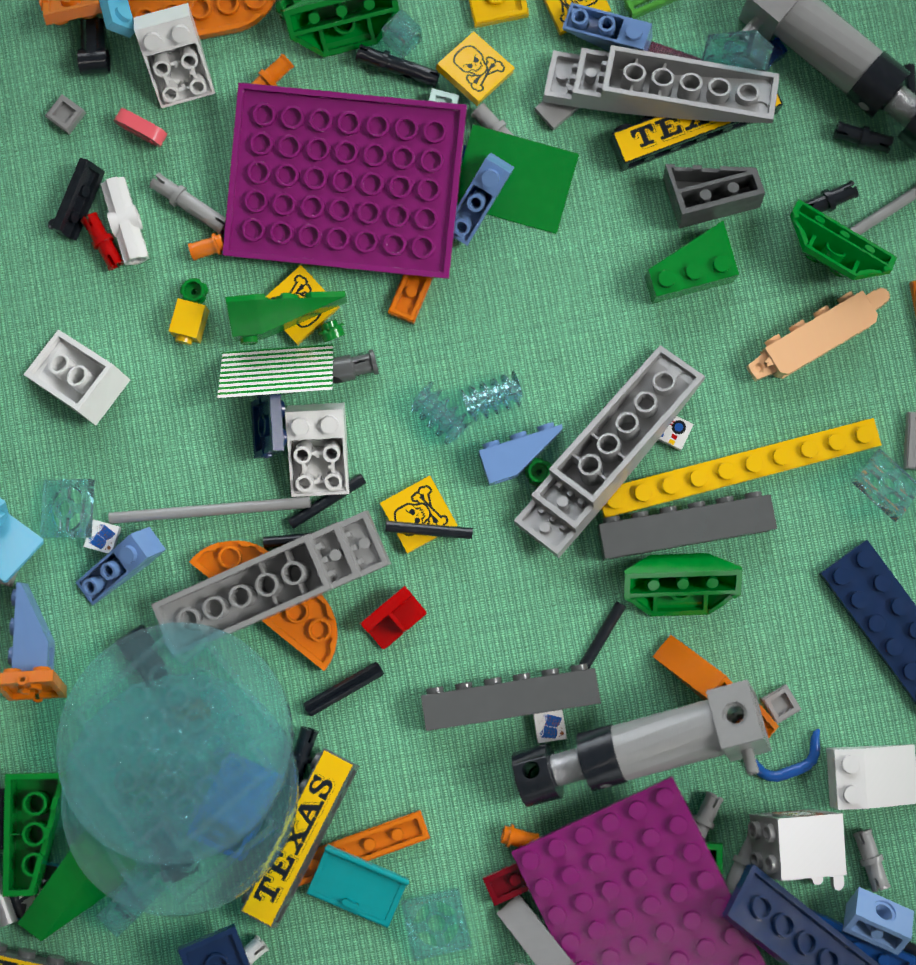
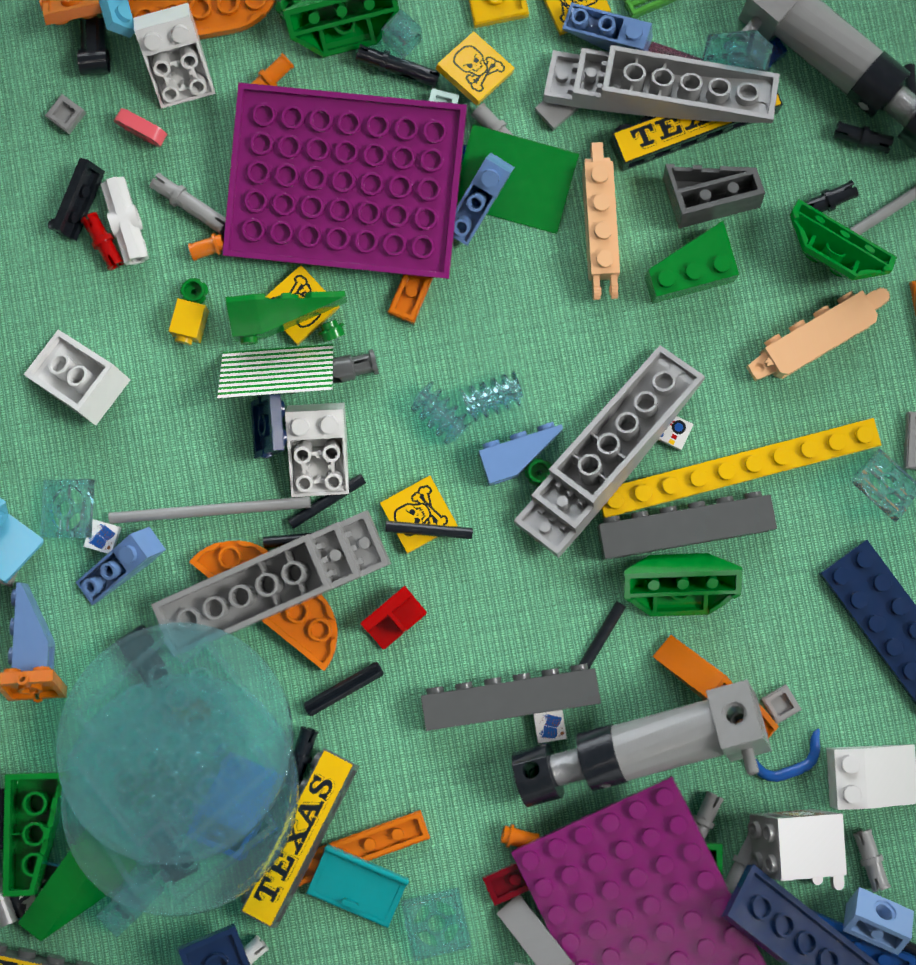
none -> light nougat hinge [582,142,620,300]

